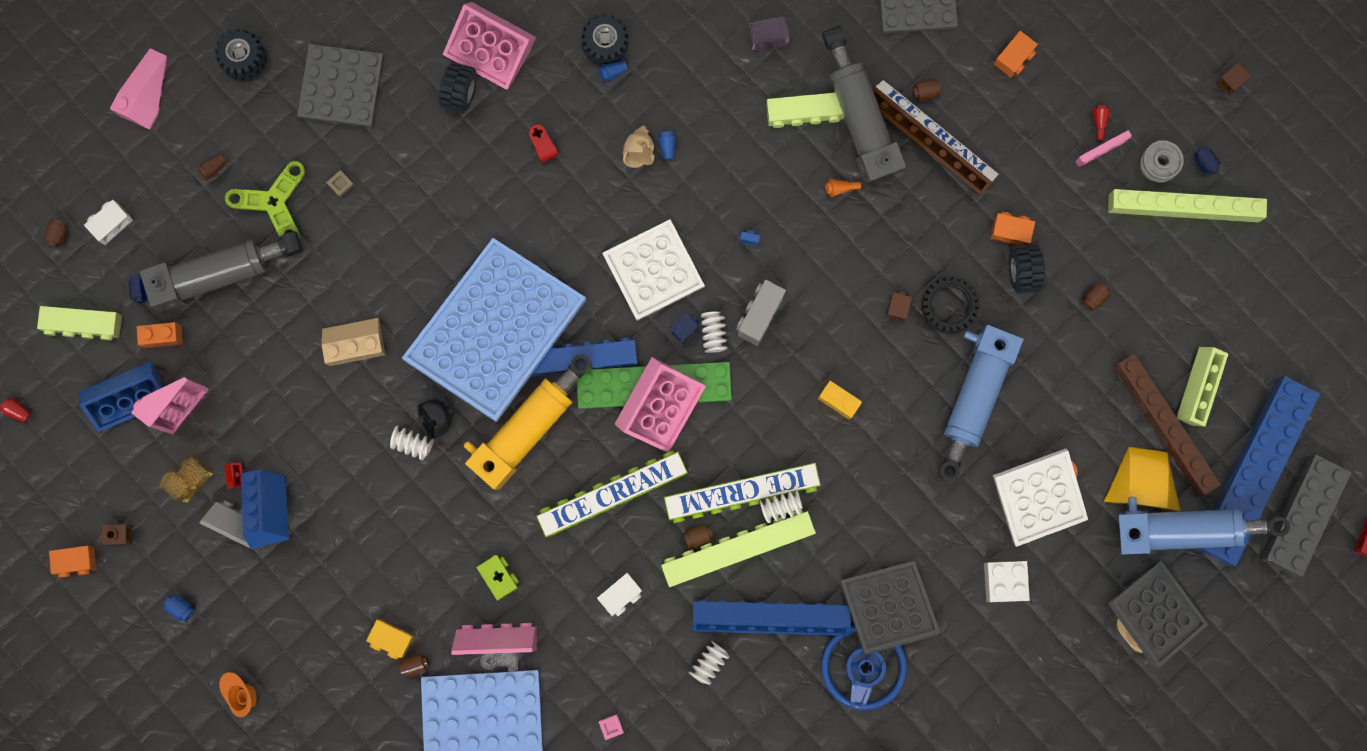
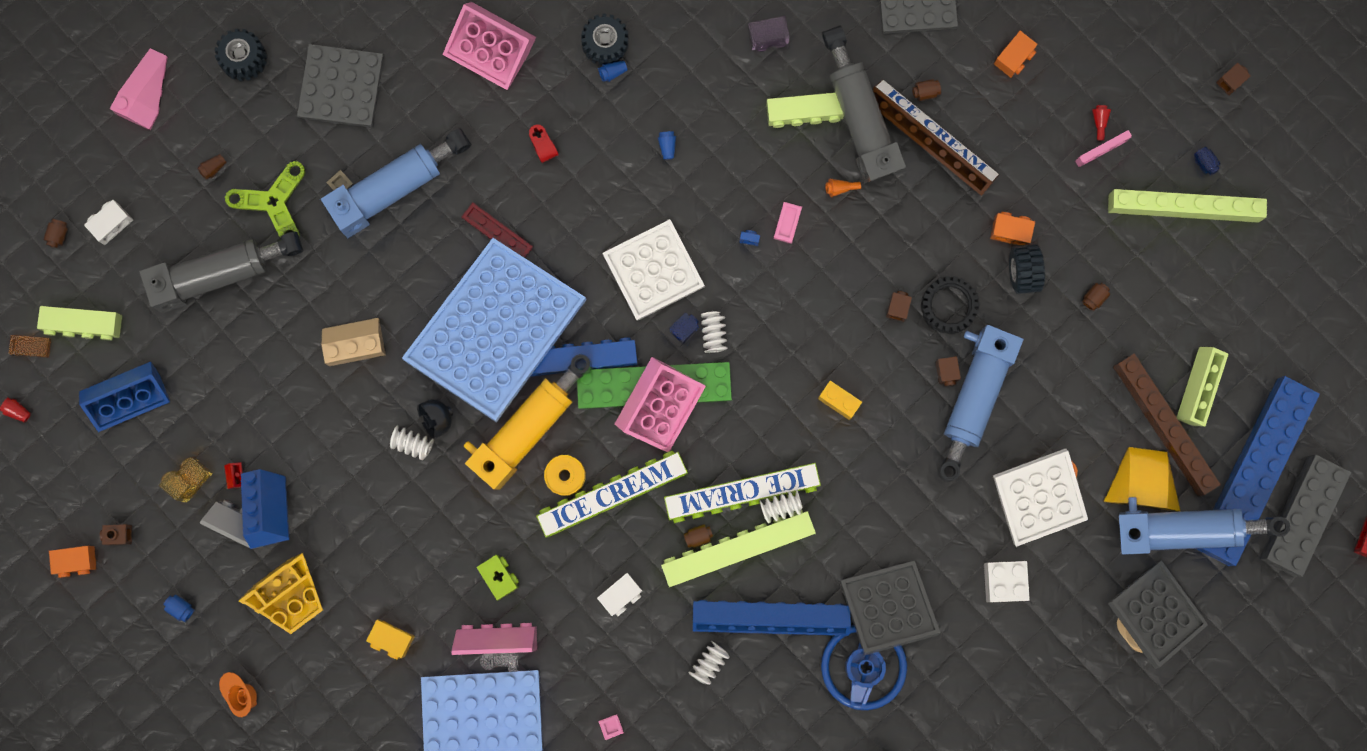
clear blue brick [128,274,148,303] -> none
bright pink slope [131,377,209,434] -> none
orange brick [137,322,183,348] -> none
reddish brown brick [399,653,430,678] -> none
black wheel [439,62,477,114] -> none
tan helmet [623,125,654,168] -> none
light grey brick [736,280,786,346] -> none
light grey wheel [1140,141,1184,183] -> none
none -> clear orange tile [8,335,51,358]
none -> yellow wedge [239,553,323,634]
none -> medium blue piece [321,128,472,239]
none -> dark red tile [462,203,533,258]
none -> yellow wheel [544,455,586,496]
none -> bright pink tile [773,202,802,244]
none -> reddish brown brick [935,356,961,386]

